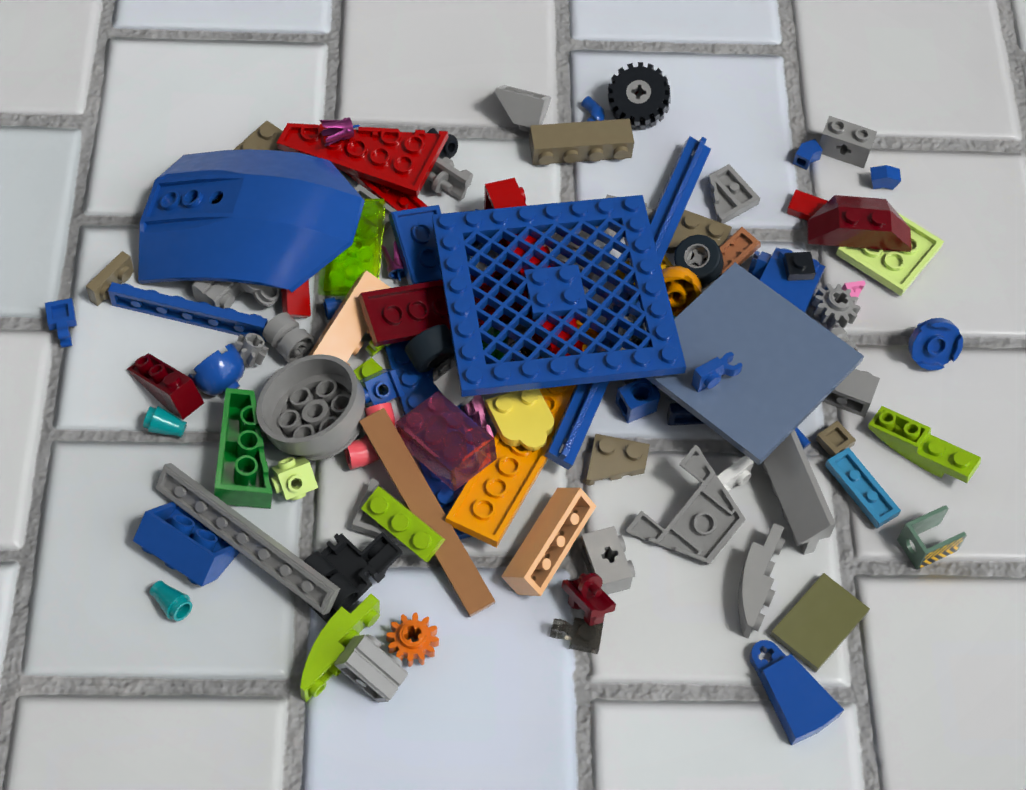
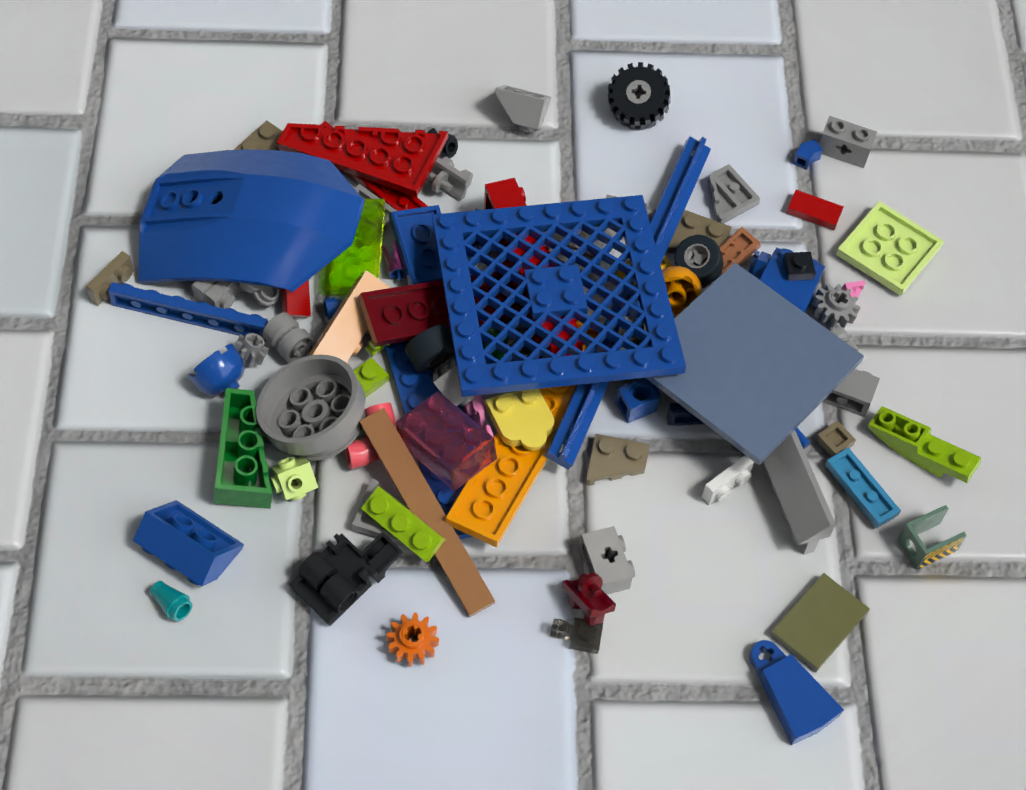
blue plate [45,298,77,348] -> none
dark red slope [127,353,204,420] -> none
teal cone [143,406,187,438] -> none
light grey tile [155,463,340,615] -> none
lime slope [300,594,380,702] -> none
flat silver piece [319,117,360,147] -> none
light grey brick [334,634,408,703] -> none
blue brick [359,369,405,407] -> none
light nougat brick [501,488,596,596] -> none
dark tan brick [529,119,634,165] -> none
blue arm [581,96,605,121] -> none
light grey wing [625,445,746,564] -> none
blue plate [691,352,742,392] -> none
light grey slope [738,523,785,639] -> none
dark red wedge [807,195,912,252] -> none
blue piece [870,165,901,190] -> none
blue tile [908,318,963,370] -> none

